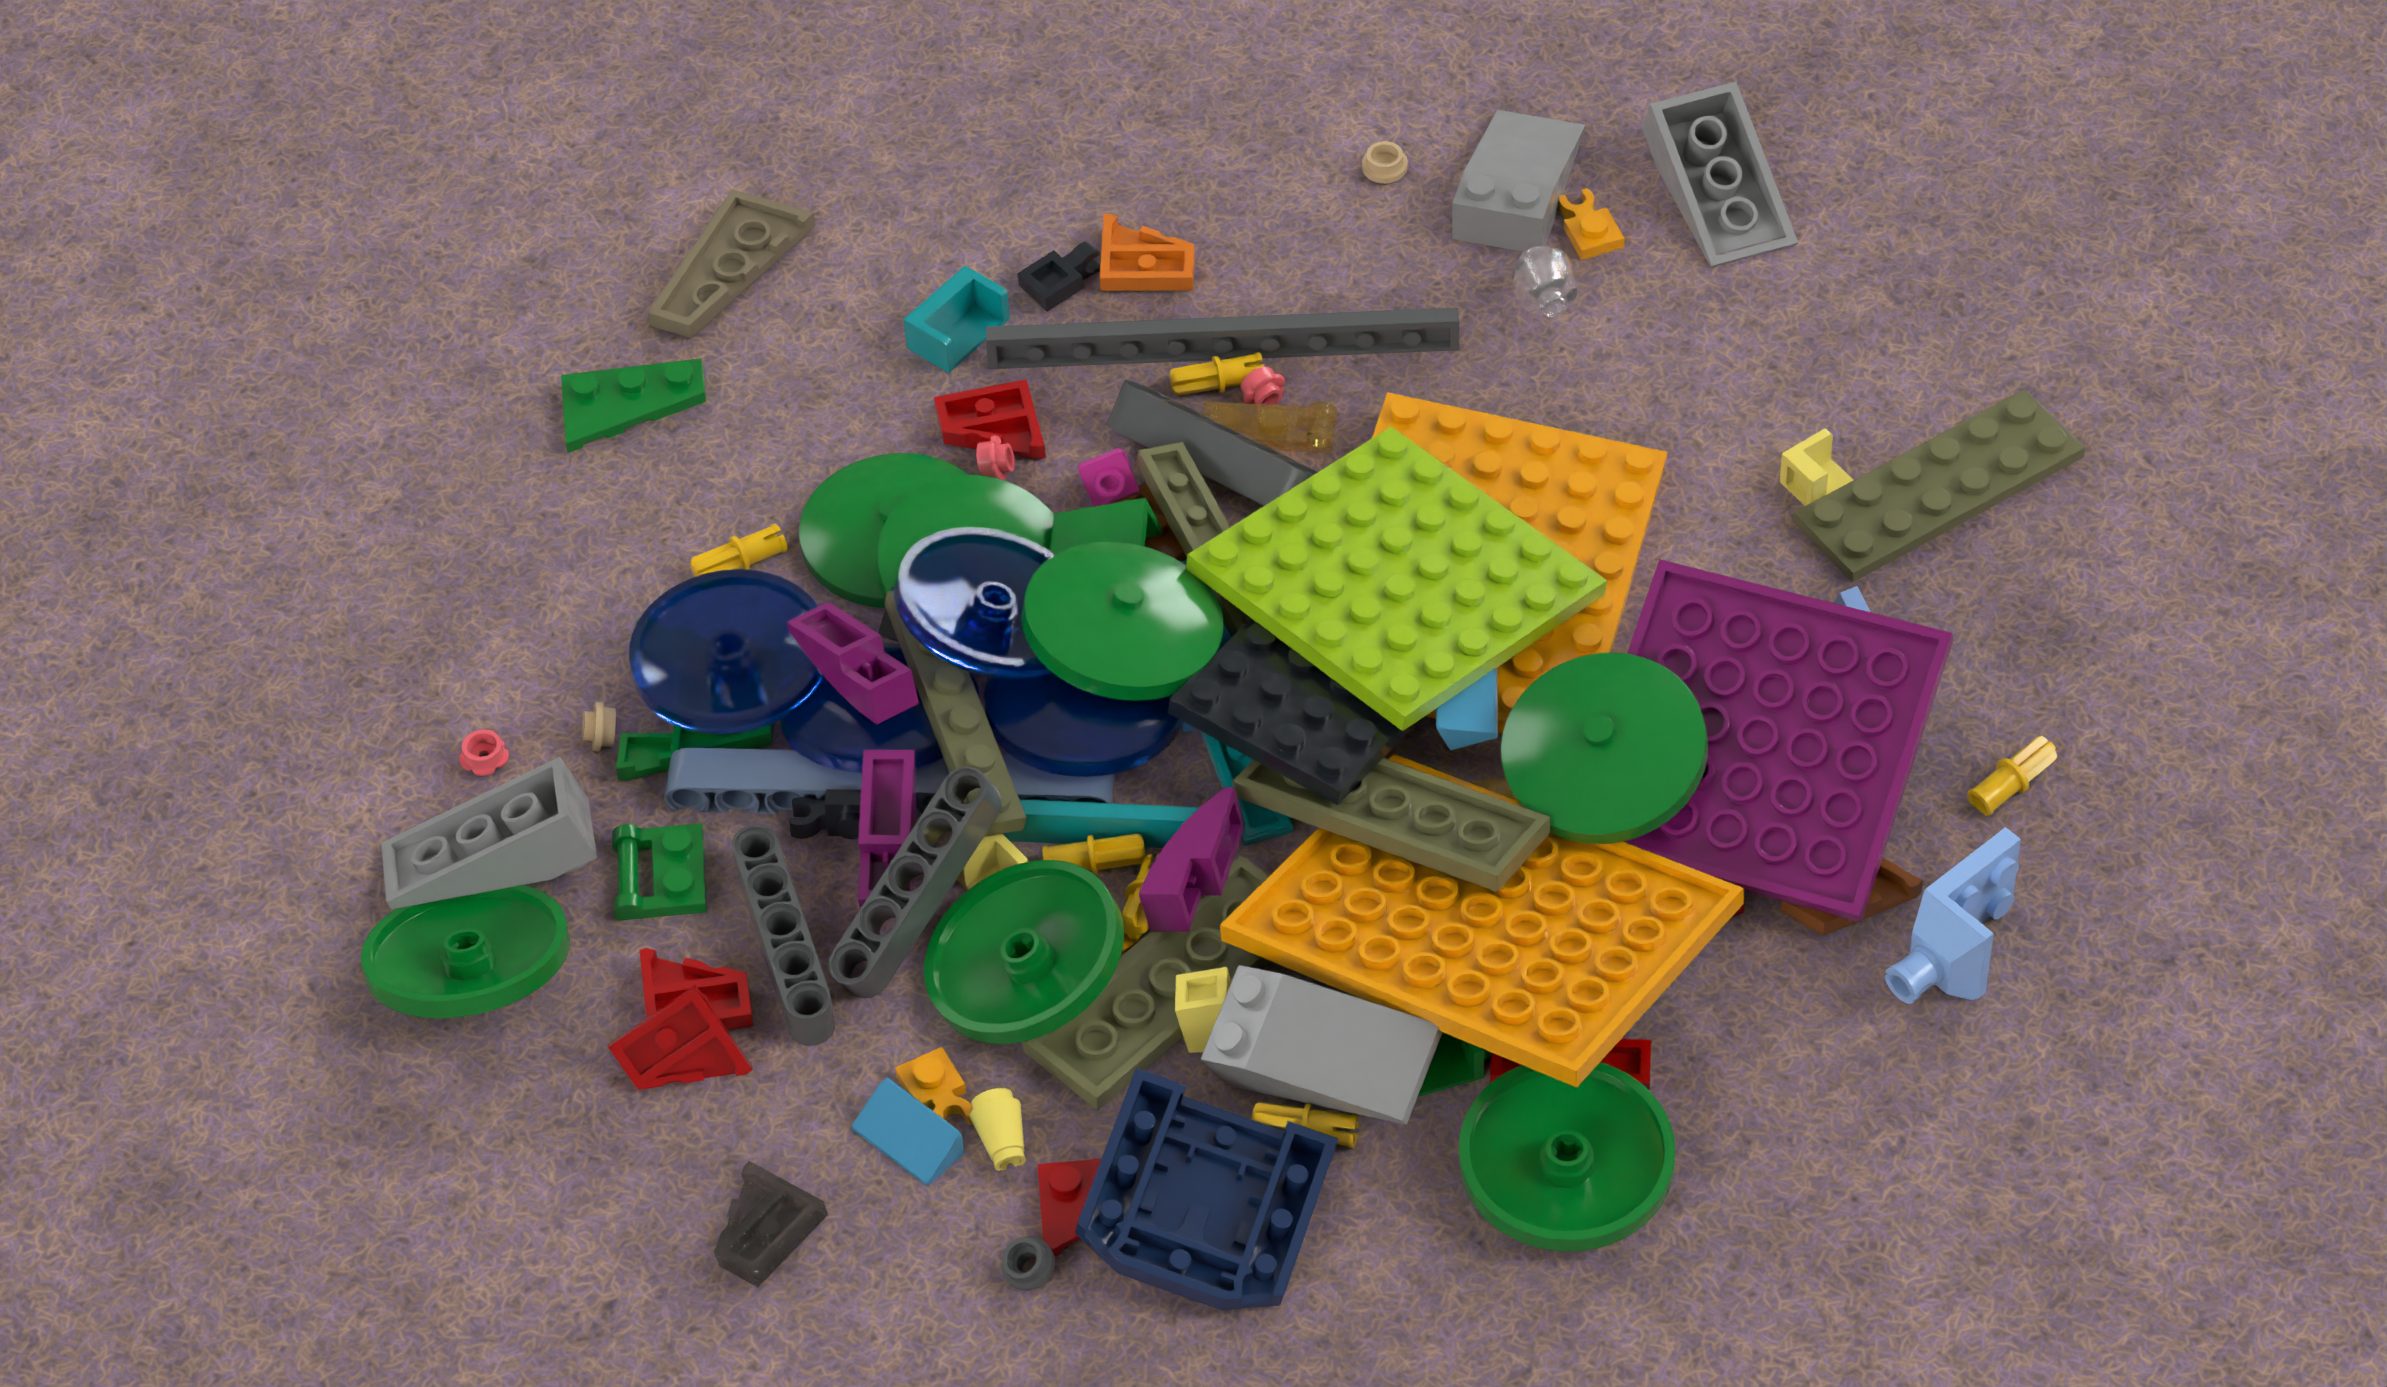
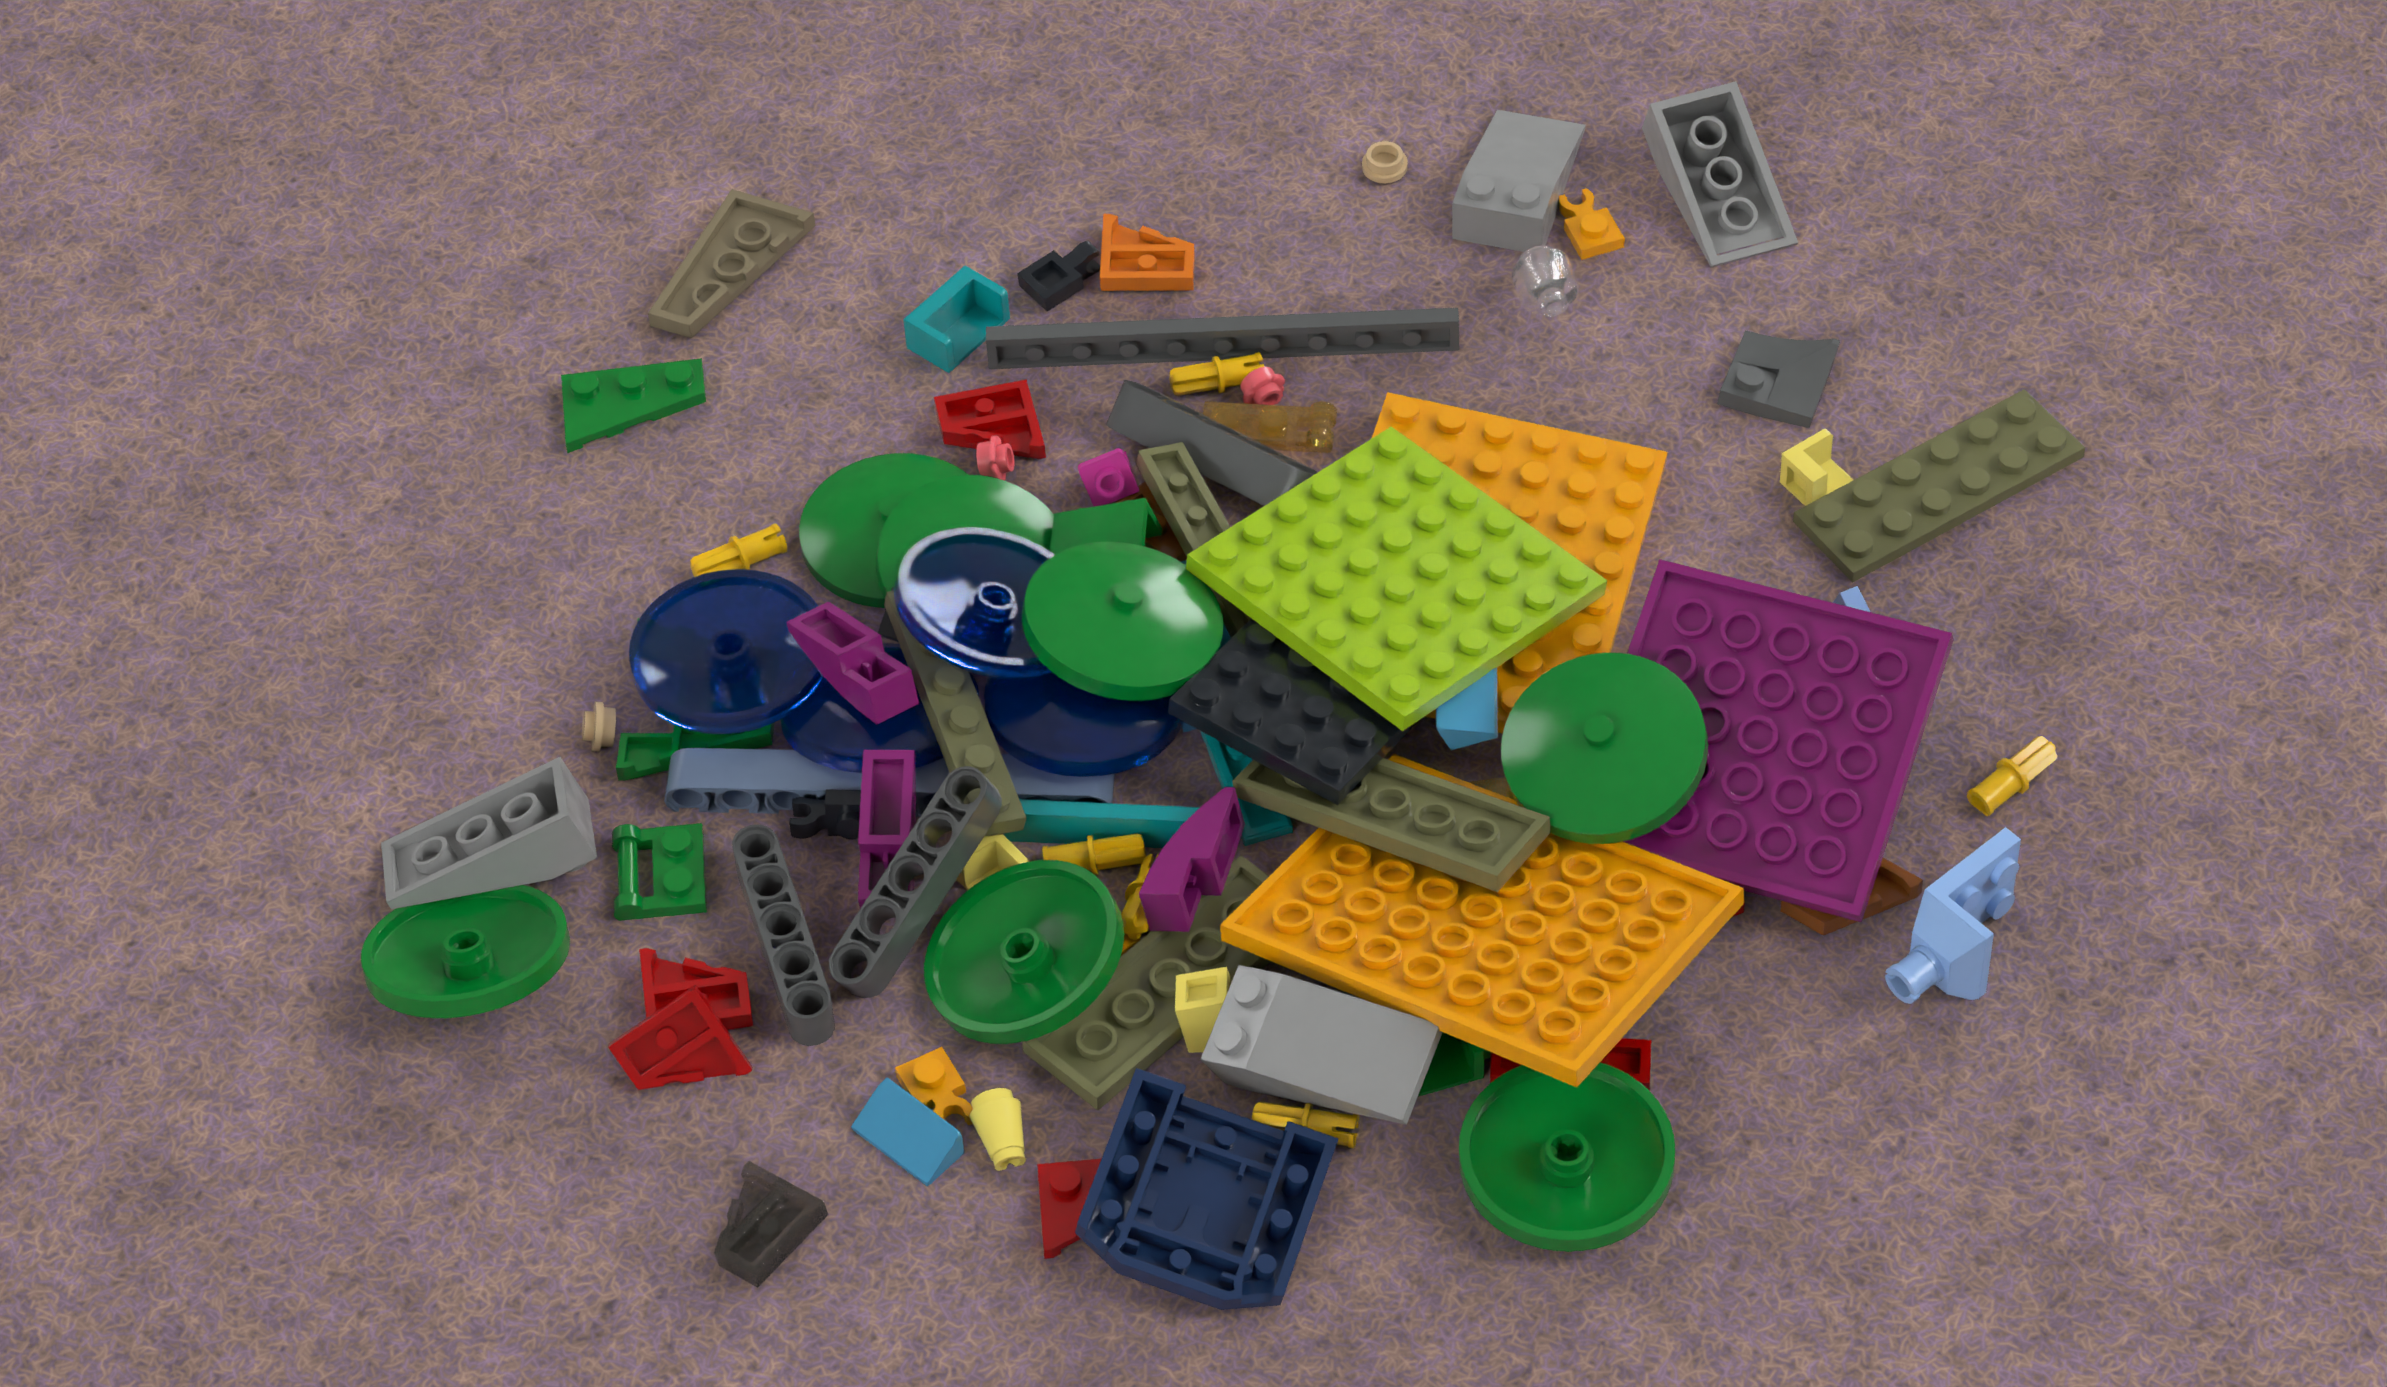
coral plate [459,730,509,776] -> none
dark grey plate [1001,1236,1055,1291] -> none
none -> dark grey plate [1717,330,1840,428]

